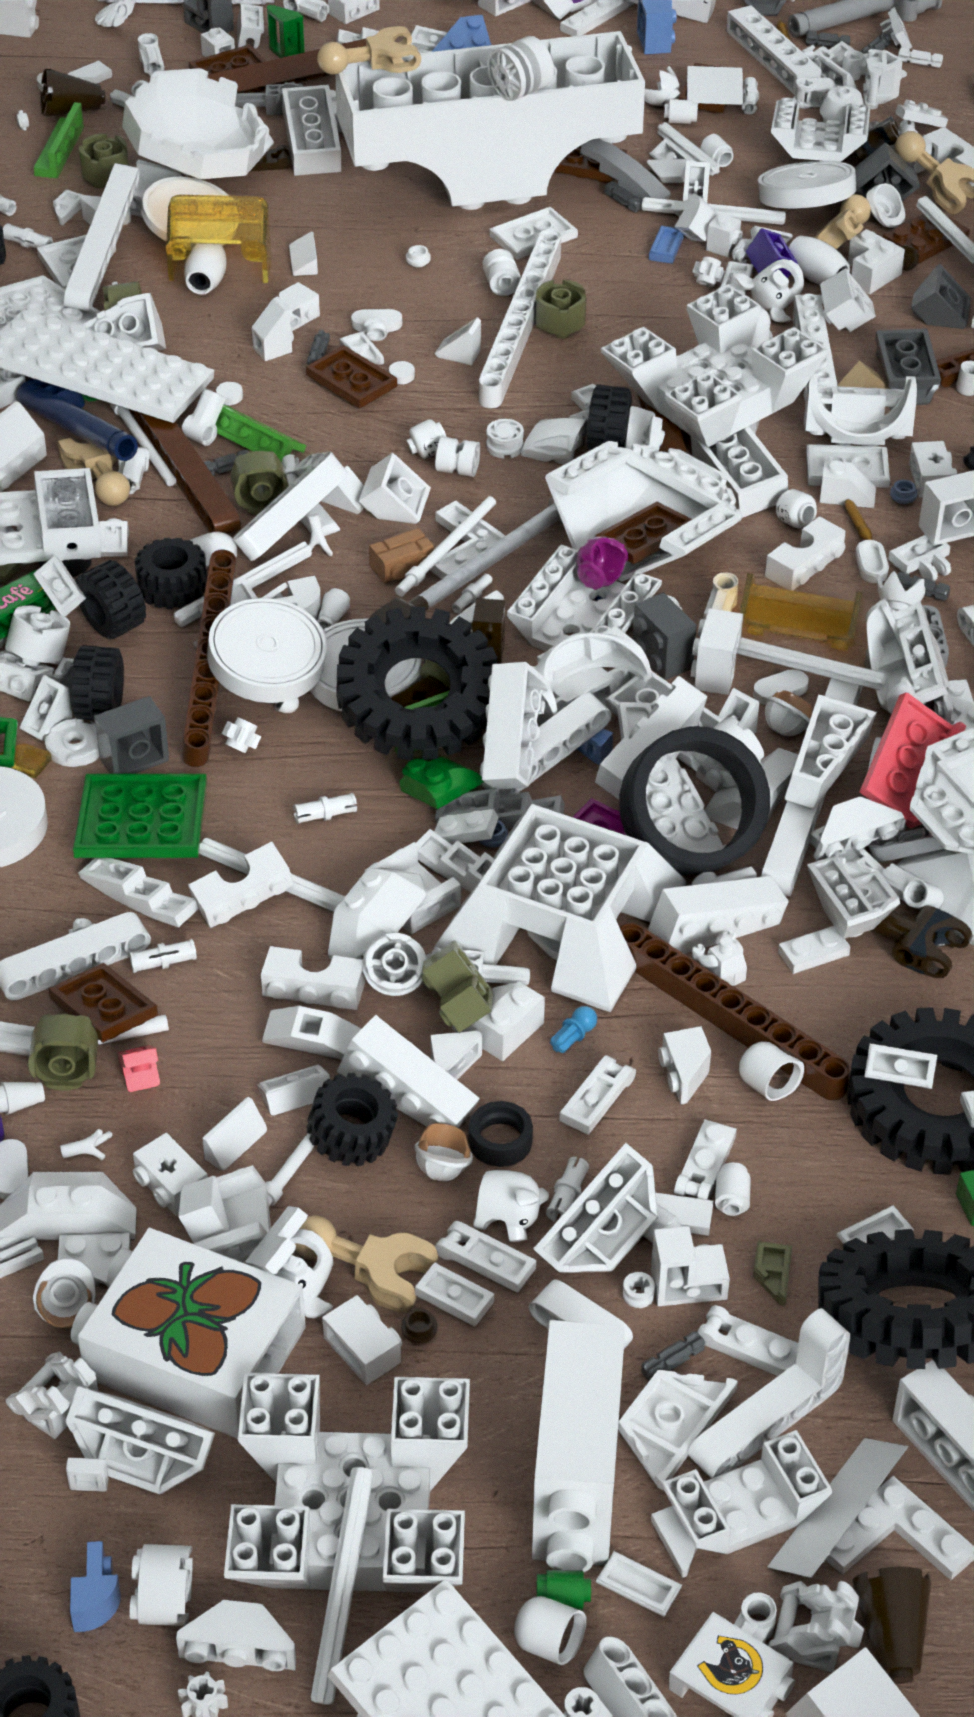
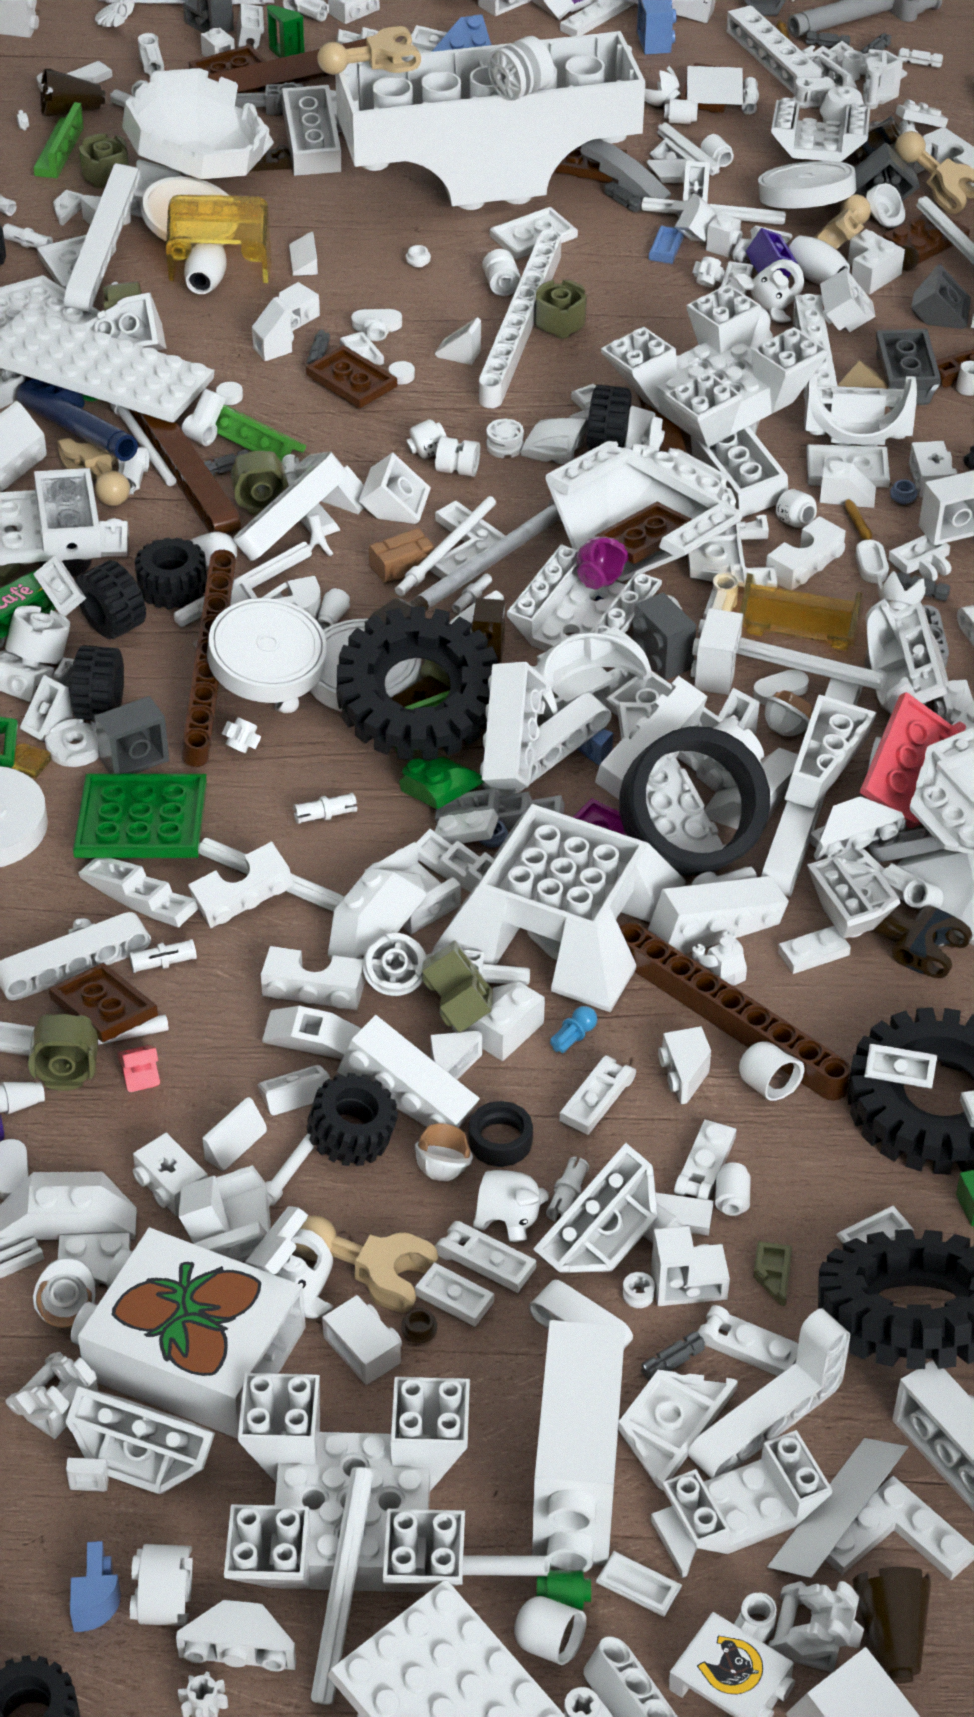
white bar [60,1129,113,1160] -> none
white plate [880,7,912,49] -> none
none -> white piece [463,1556,550,1576]
none -> white wing [687,515,777,592]

